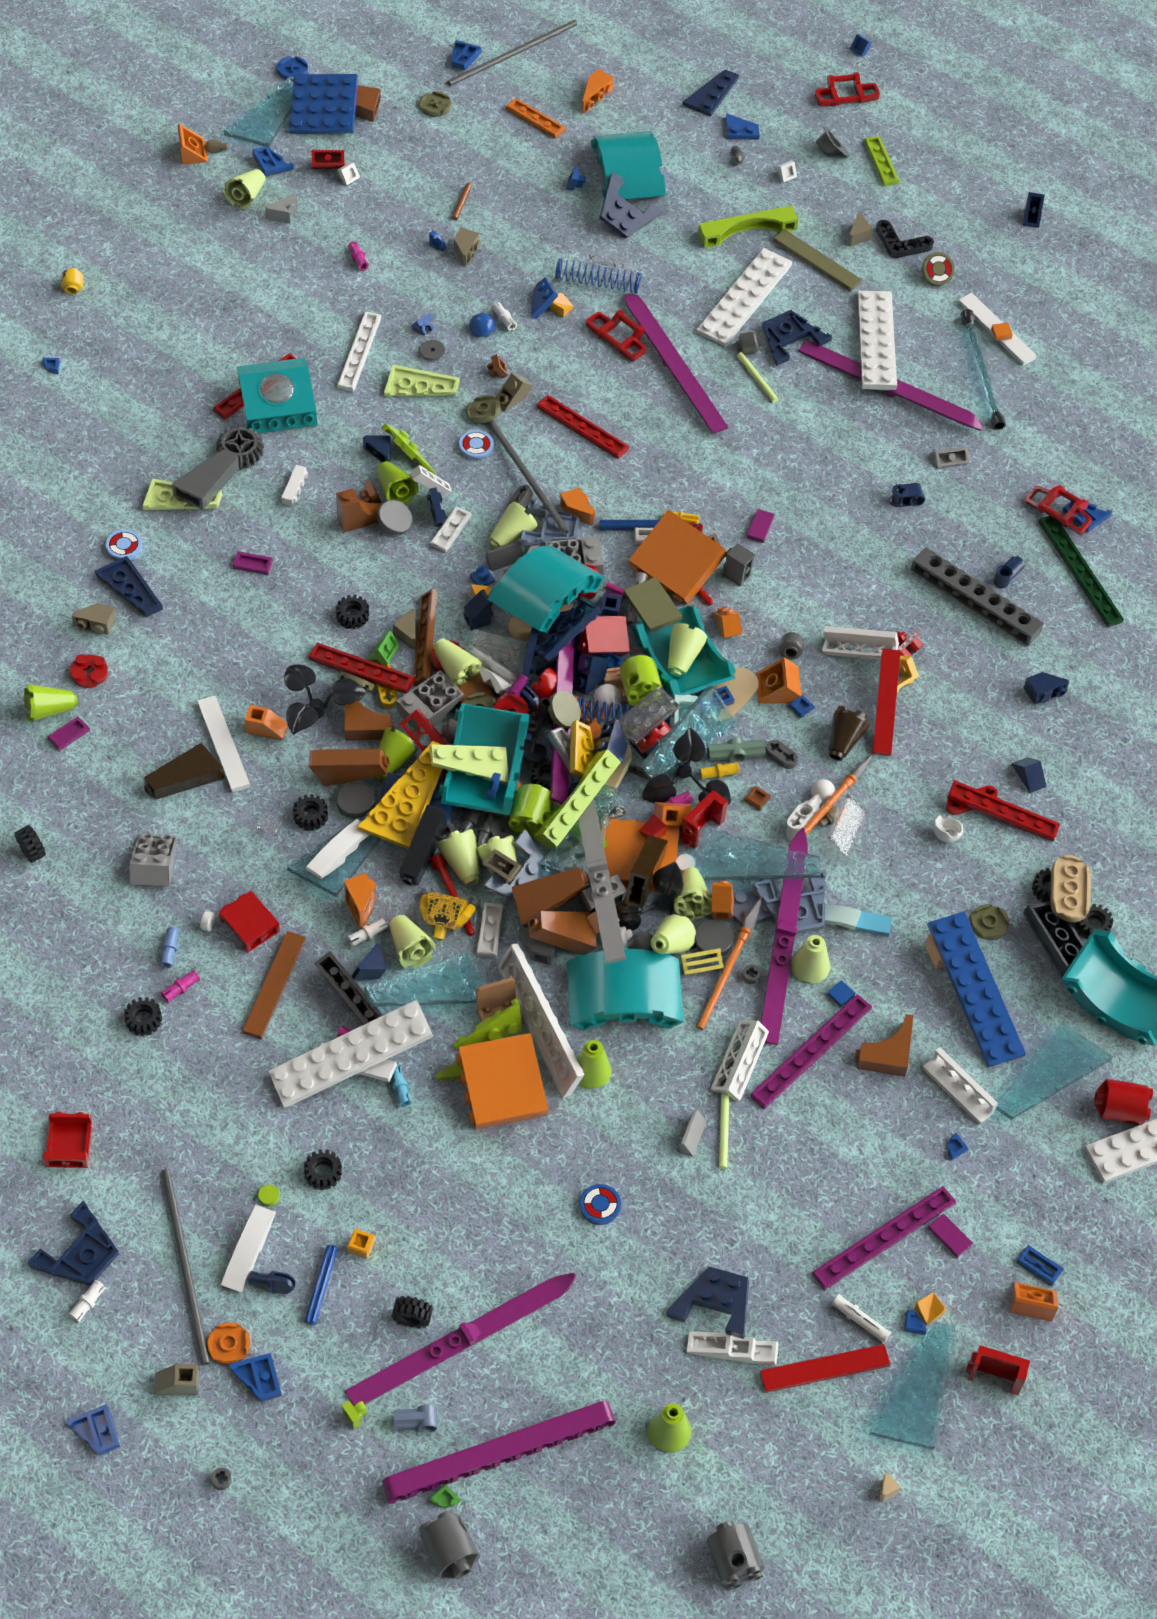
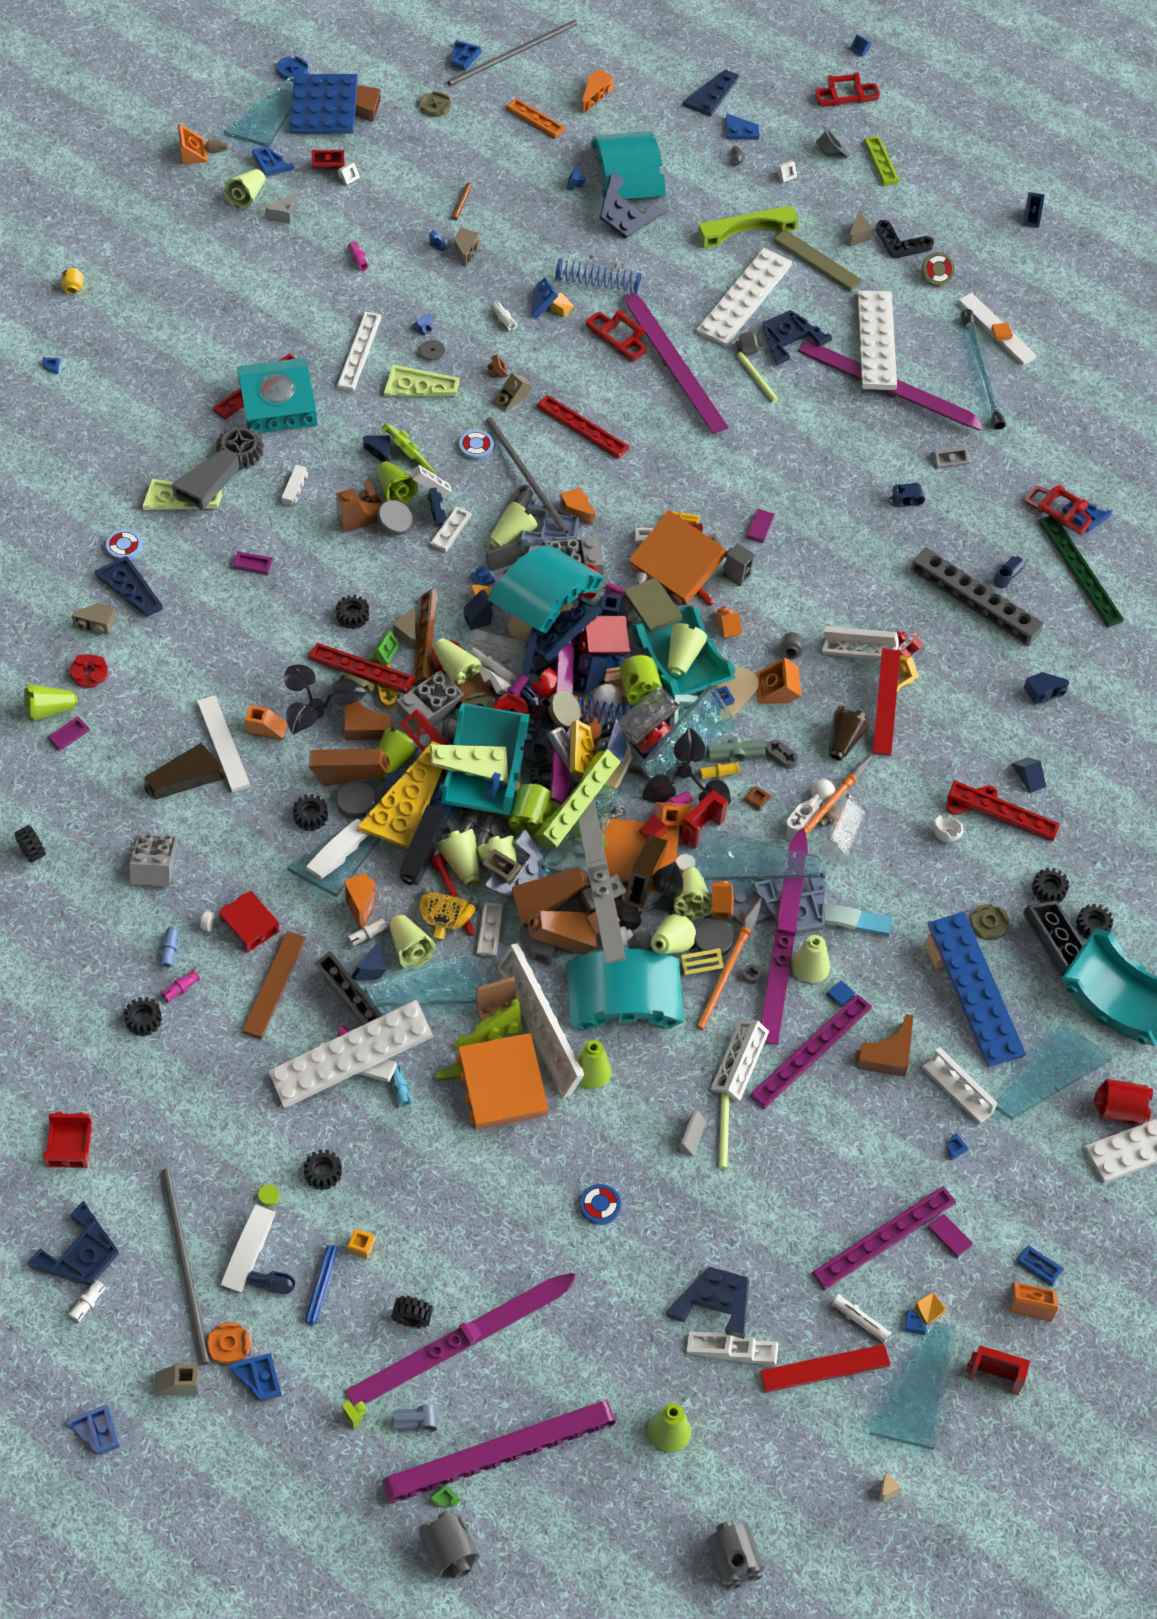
dark grey bush [211,1468,232,1490] -> none
olive tile [466,395,501,423] -> none
blue hair [469,313,495,337] -> none
blue axle [599,520,660,530] -> none
blue tile [789,695,815,718] -> none
tan tile [1050,855,1091,922] -> none

